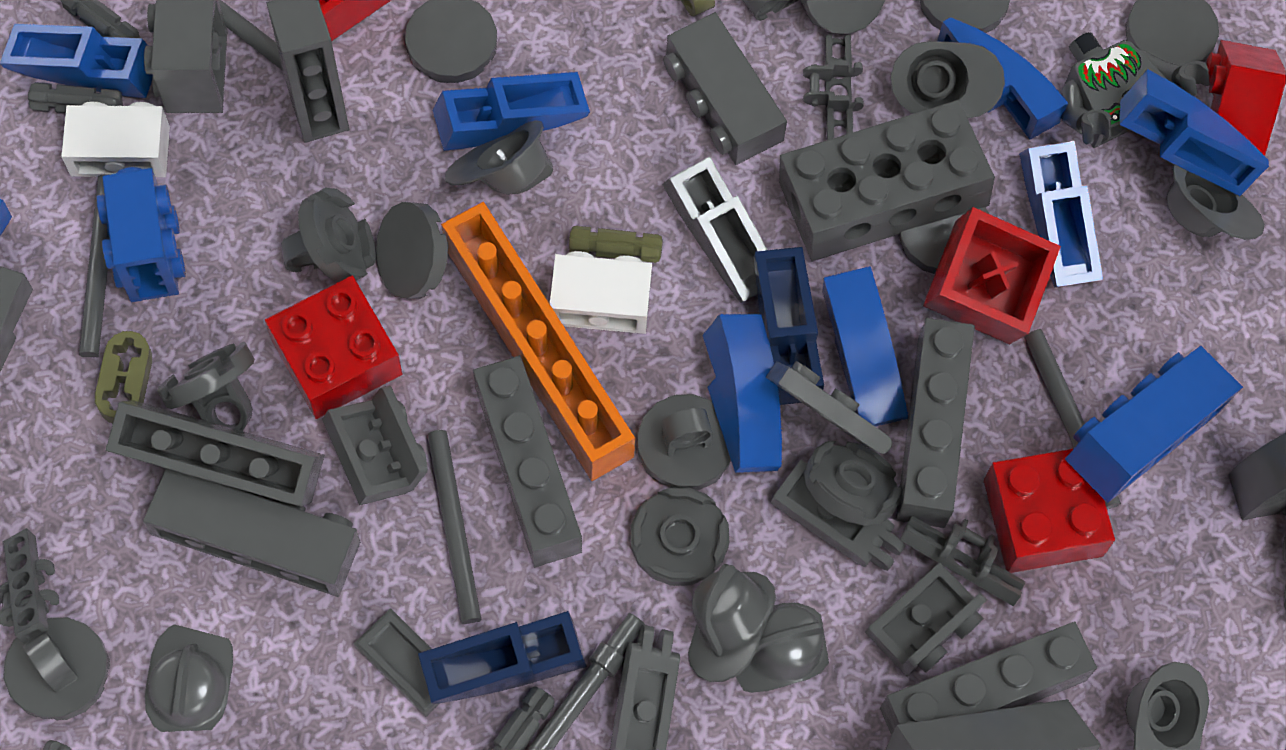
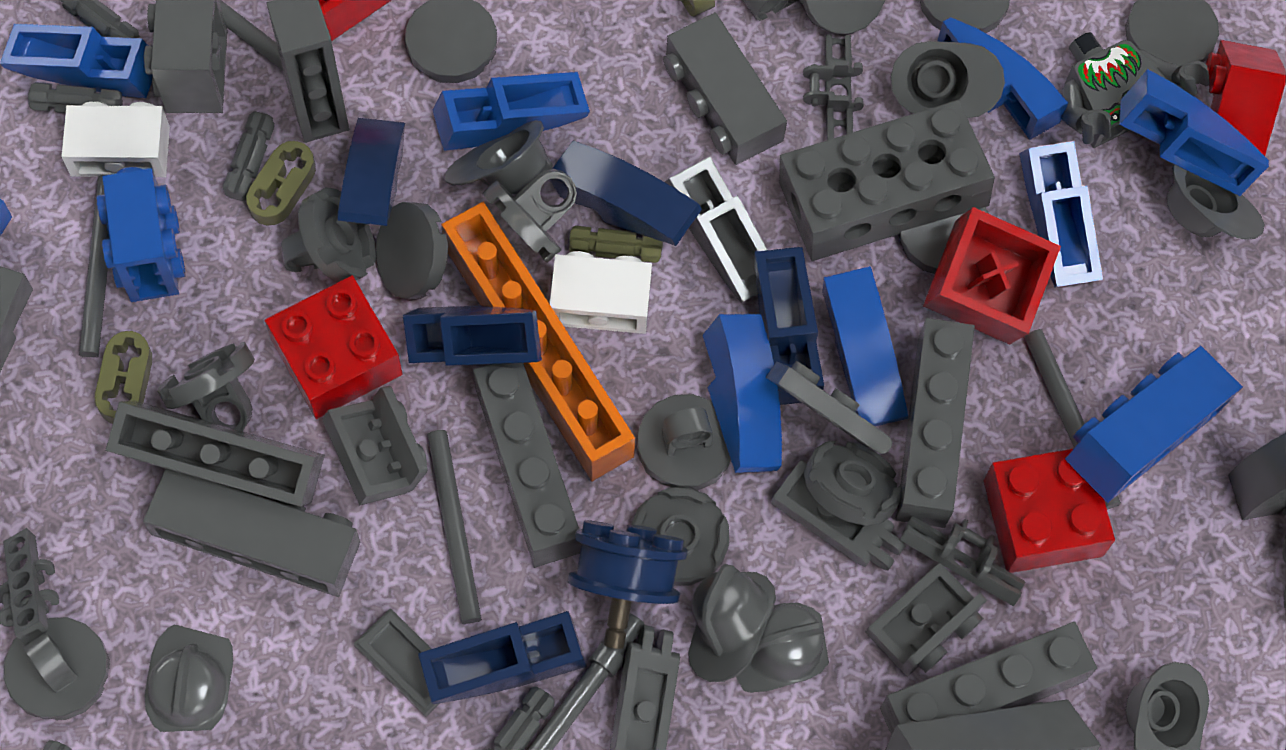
none -> dark grey axle [223,111,275,201]
none -> olive beam [246,141,316,226]
none -> dark blue slope [338,118,405,226]
none -> dark blue slope [403,306,542,366]
none -> dark grey tile [482,169,577,263]
none -> dark blue slope [549,140,702,246]
none -> dark blue wheel [567,520,688,649]

